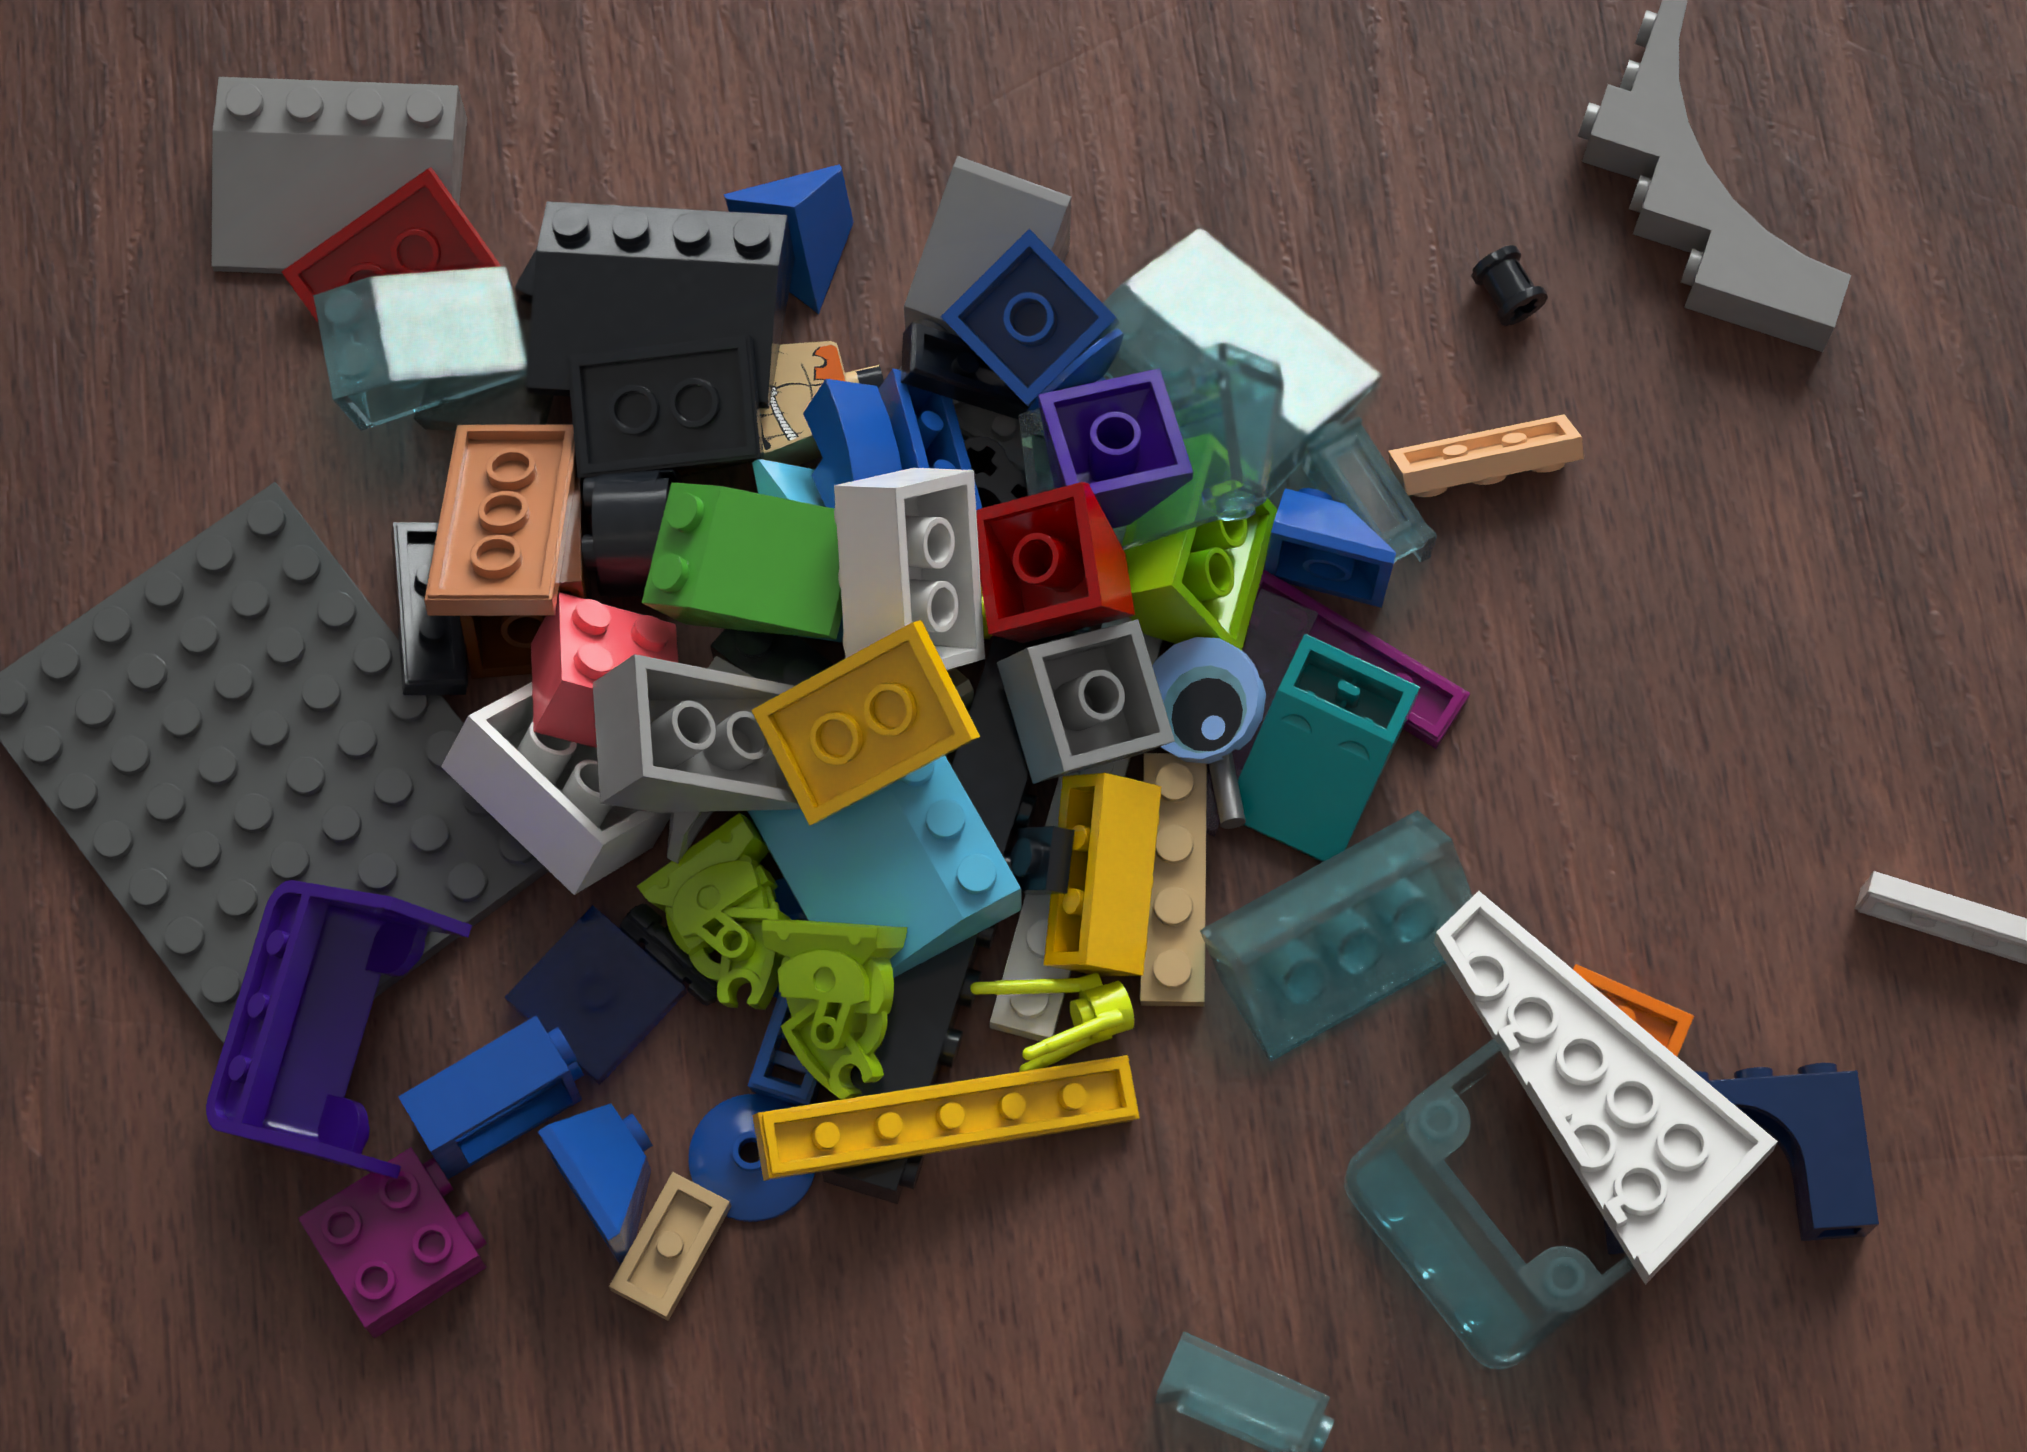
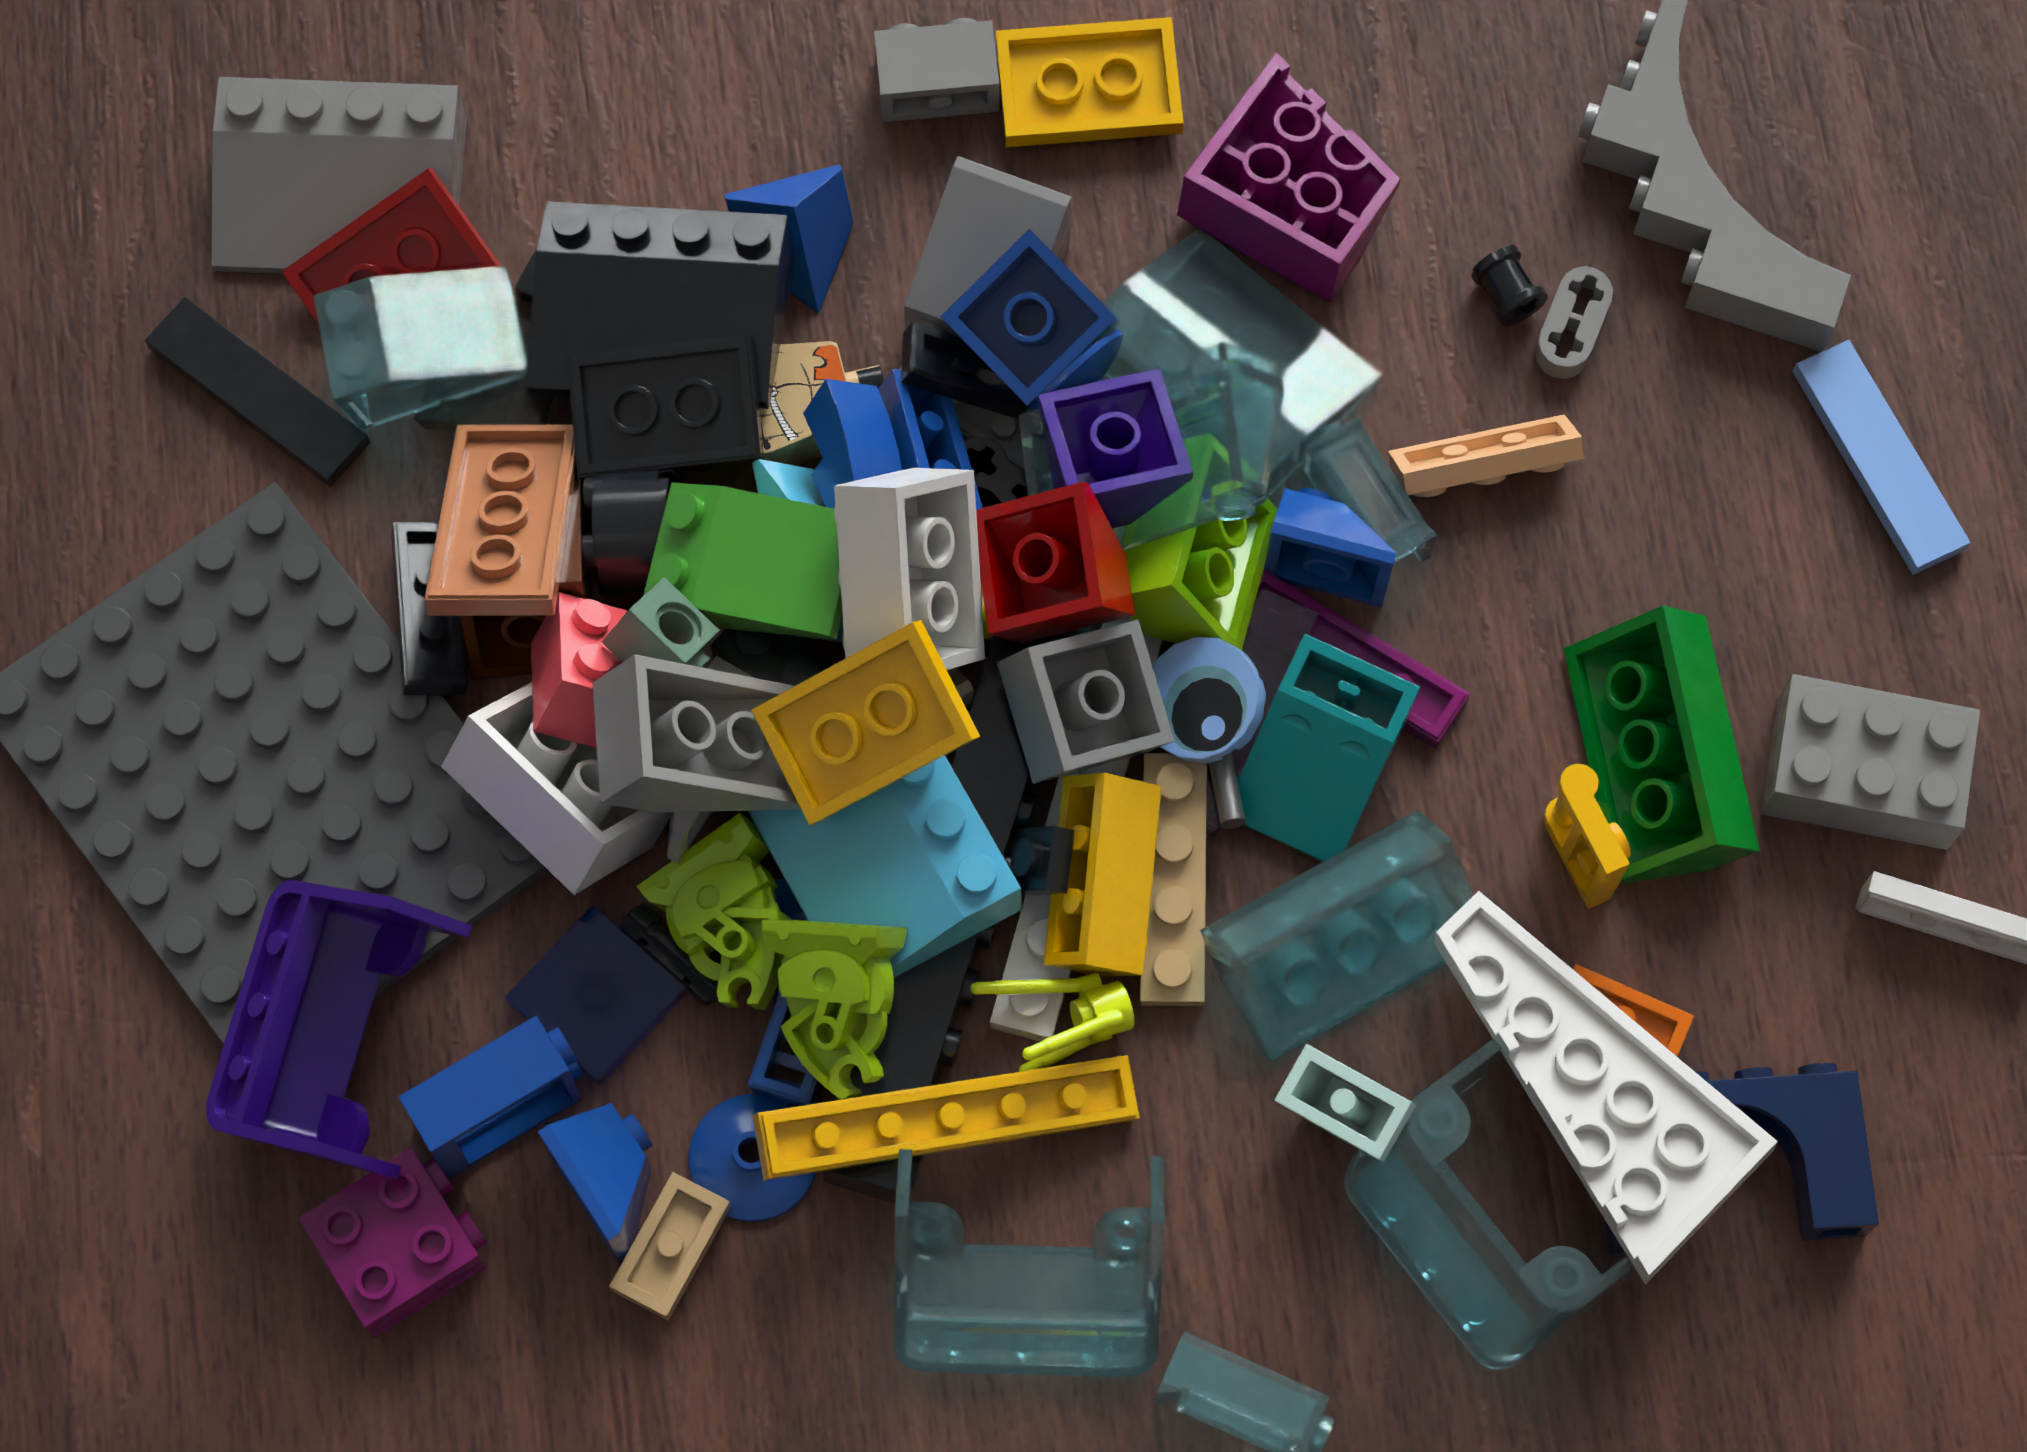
none -> black tile [145,297,370,487]
none -> sand green brick [602,577,720,668]
none -> light grey brick [874,18,999,122]
none -> clear light blue windscreen [894,1149,1165,1377]
none -> yellow plate [996,17,1184,148]
none -> magenta wedge [1177,52,1401,302]
none -> light aqua slope [1274,1044,1416,1162]
none -> light grey beam [1535,266,1613,379]
none -> yellow plate [1543,764,1631,909]
none -> green slope [1563,605,1760,884]
none -> light grey brick [1761,674,1980,850]
none -> light blue tile [1792,340,1971,575]

